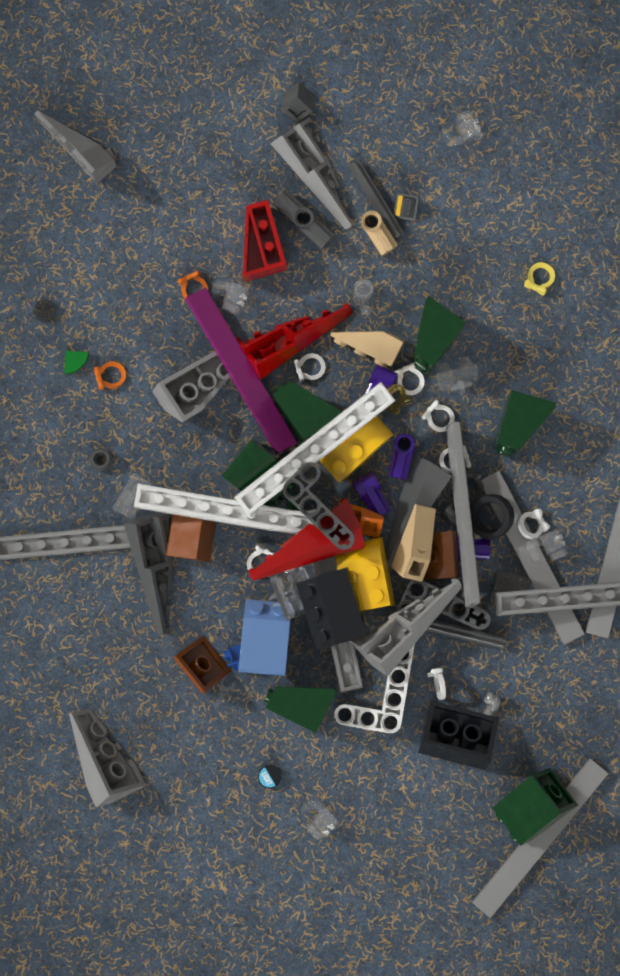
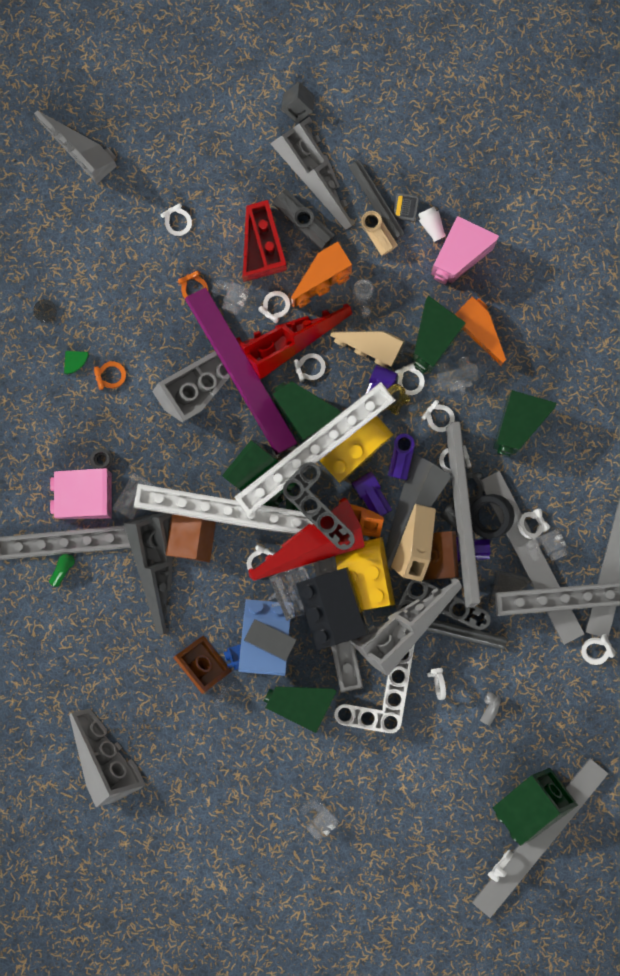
tile [258,765,281,789] -> none
black slope [418,700,499,770] -> none
clear piece [442,110,484,148] -> none
light yellow piece [524,262,555,296] -> none
none -> green arm [49,554,75,587]
none -> bright pink slope [50,468,112,519]
none -> white piece [160,203,192,236]
none -> dark grey tile [244,619,297,661]
none -> white piece [258,291,290,324]
none -> orange slope [291,241,352,308]
none -> white cone [418,207,446,242]
none -> bright pink slope [431,216,499,284]
none -> orange slope [455,297,506,366]
none -> white piece [488,850,513,882]
none -> white piece [581,634,616,665]

